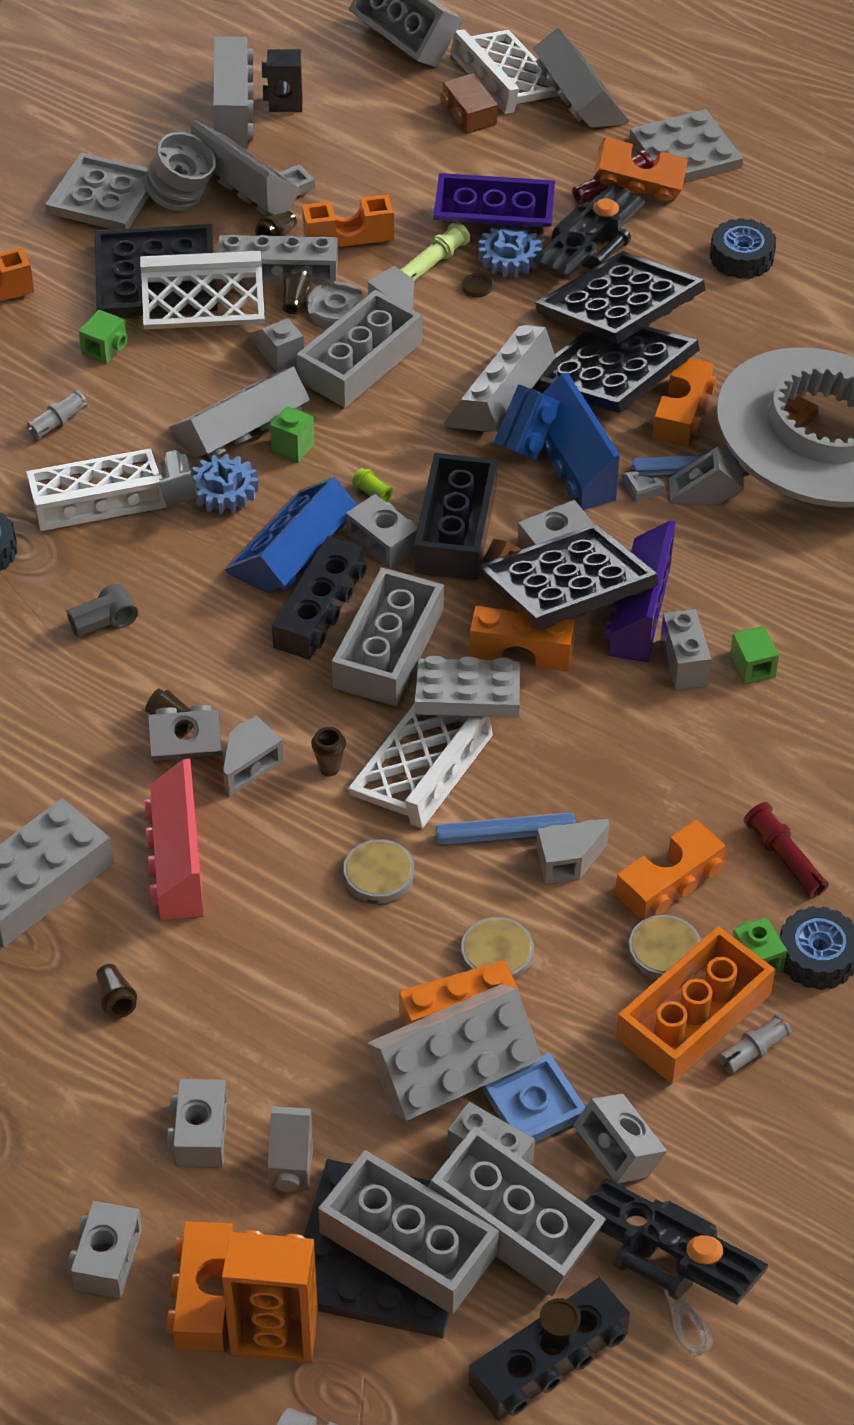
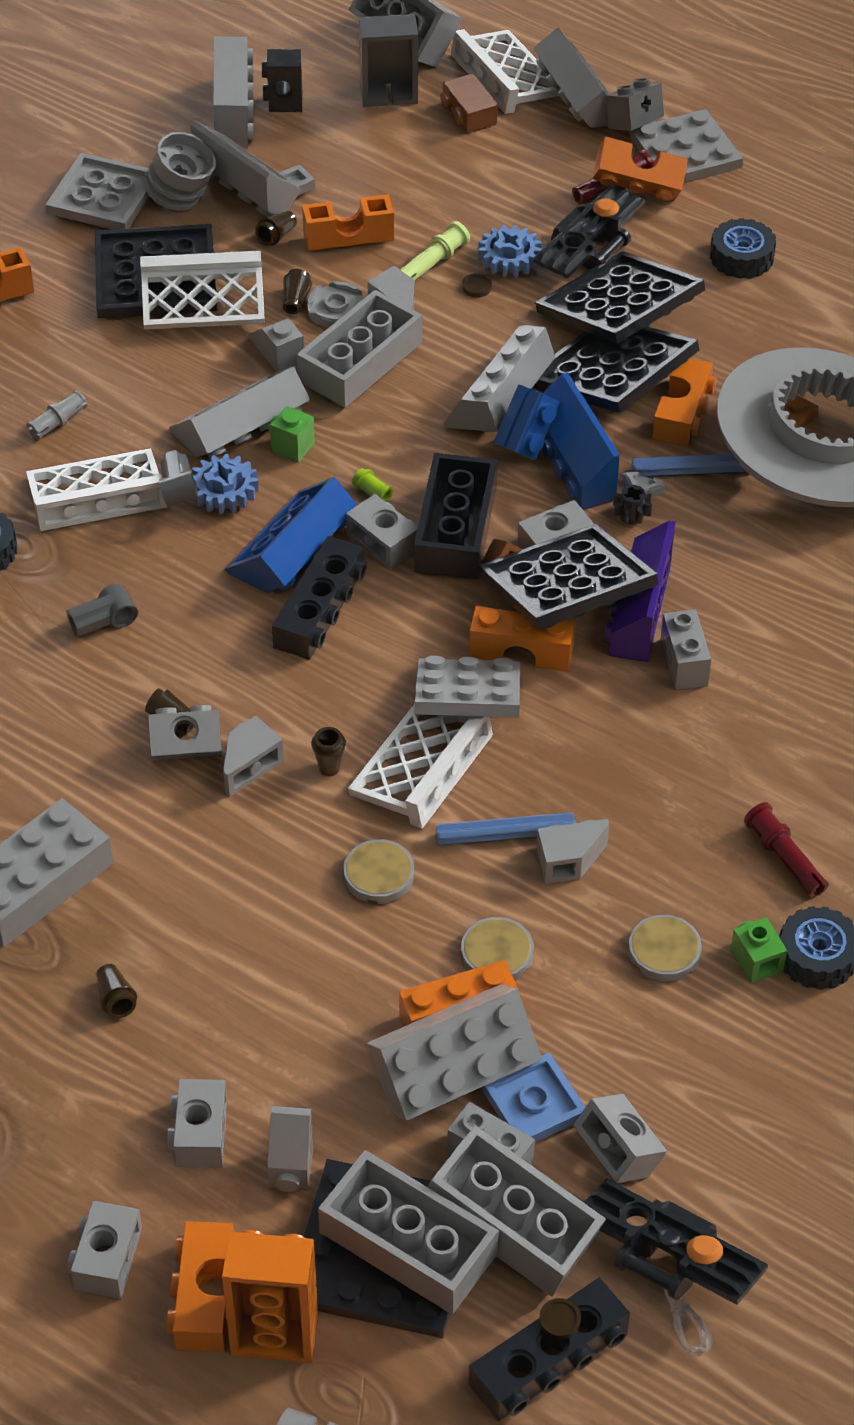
bright green brick [79,310,127,364] -> none
coral slope [144,759,204,920] -> none
light grey brick [217,235,338,283] -> none
light grey brick [332,567,444,706] -> none
dark purple slope [433,173,555,227] -> none
orange arch [615,819,726,920] -> none
orange brick [616,926,775,1084] -> none
light grey slope [669,446,744,504] -> none
light grey pin [718,1014,792,1075] -> none
bright green brick [730,626,779,684] -> none
none -> dark grey piece [359,14,418,107]
none -> dark grey brick [606,78,664,131]
none -> black gear [613,485,652,525]

